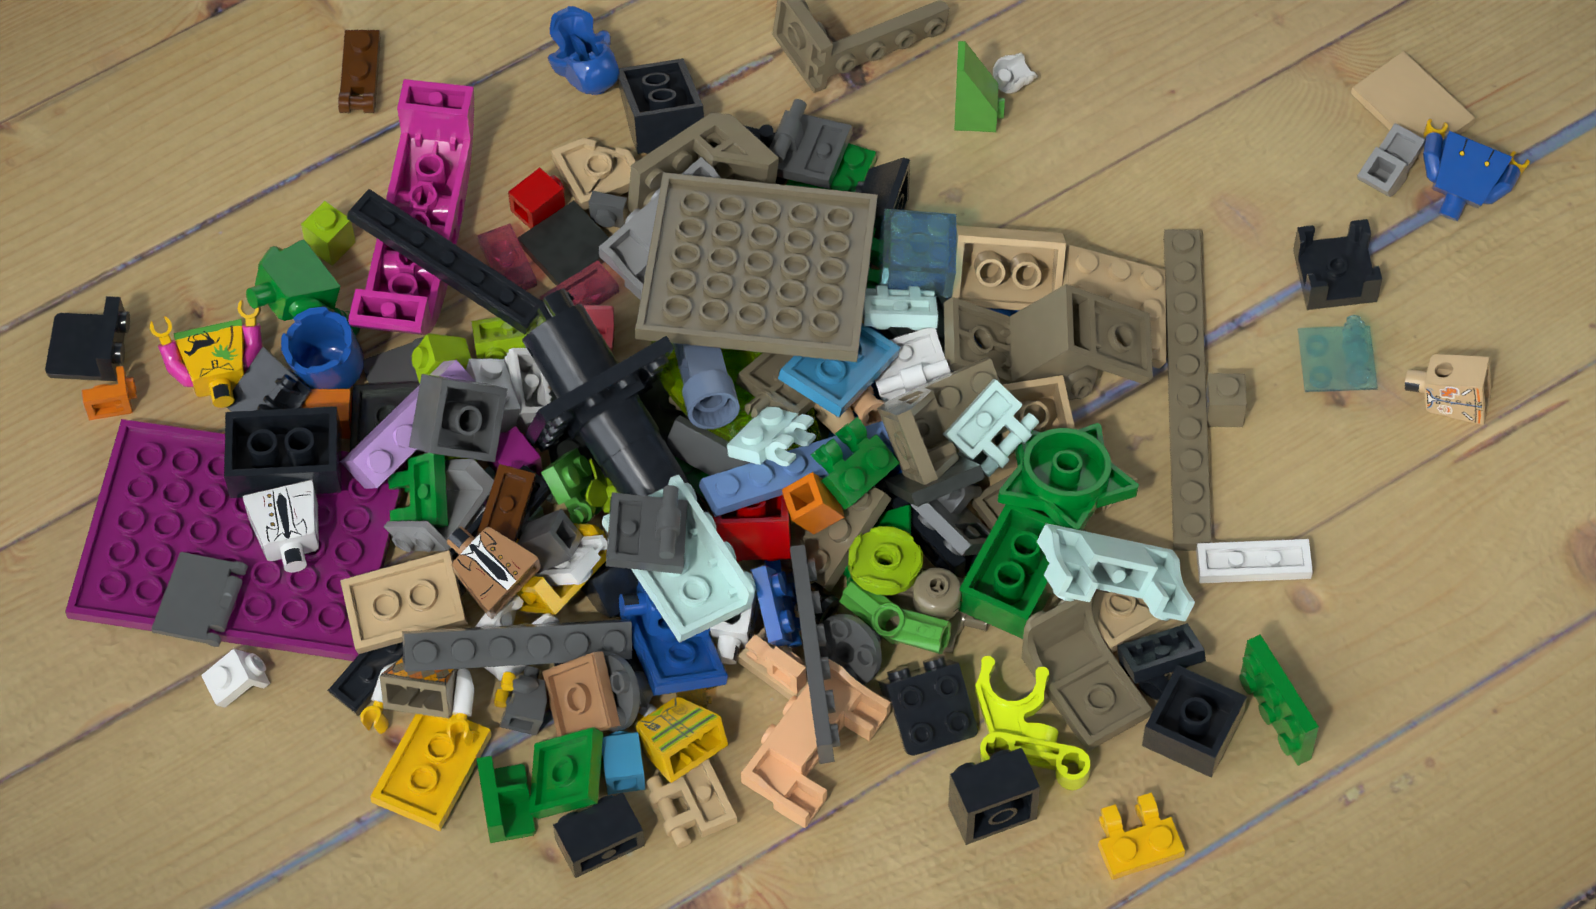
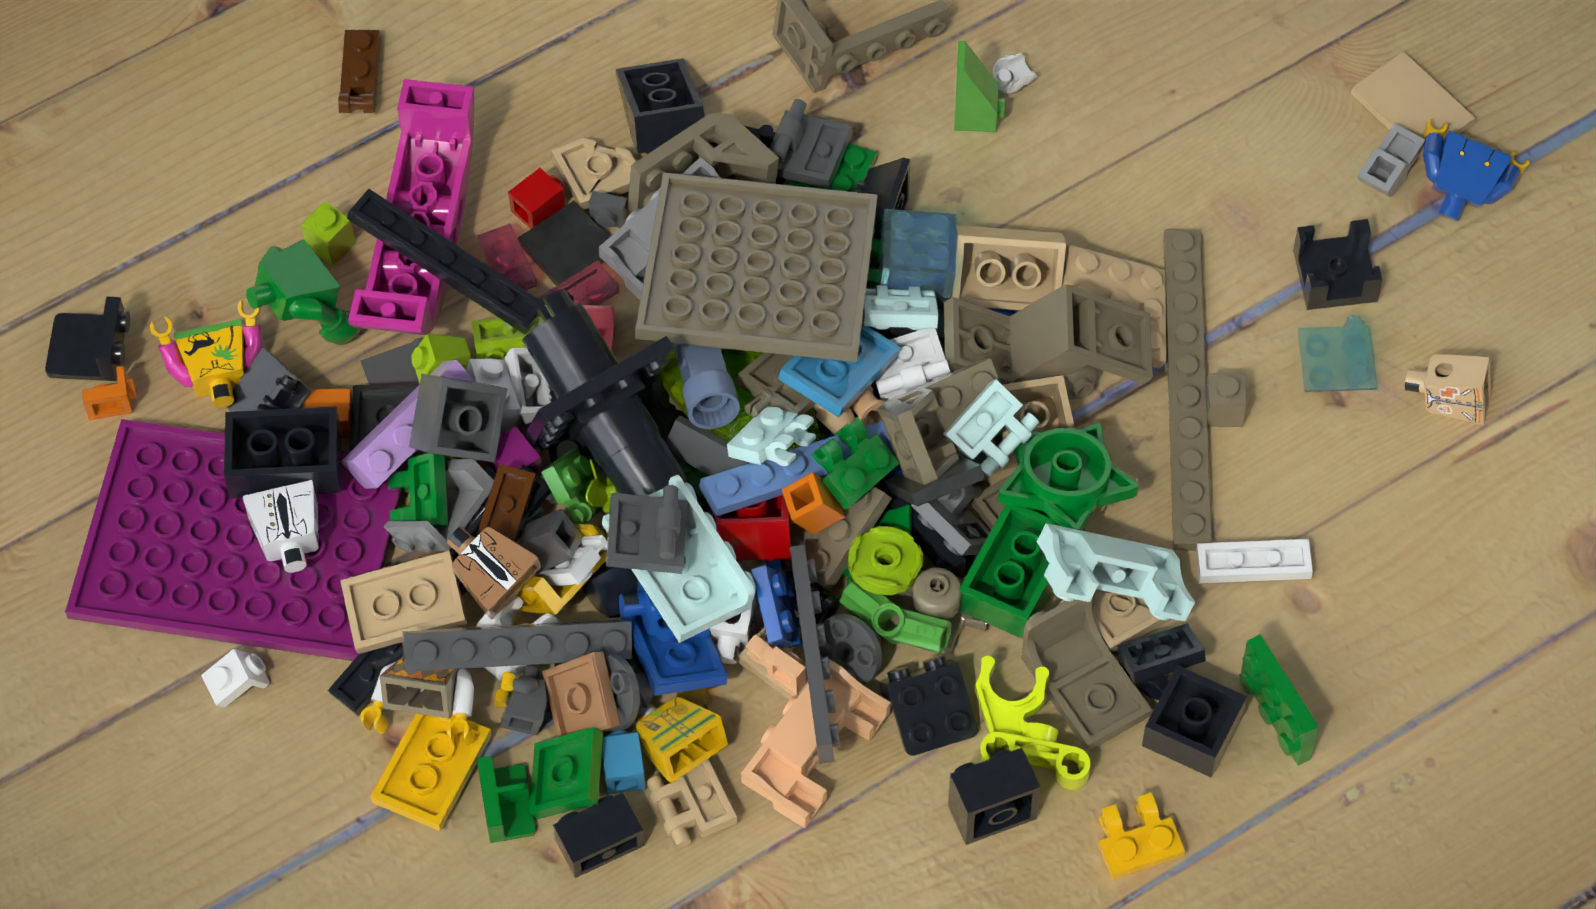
dark grey piece [151,552,248,647] -> none
blue cylinder [281,307,364,389] -> none
blue head [548,6,620,95] -> none

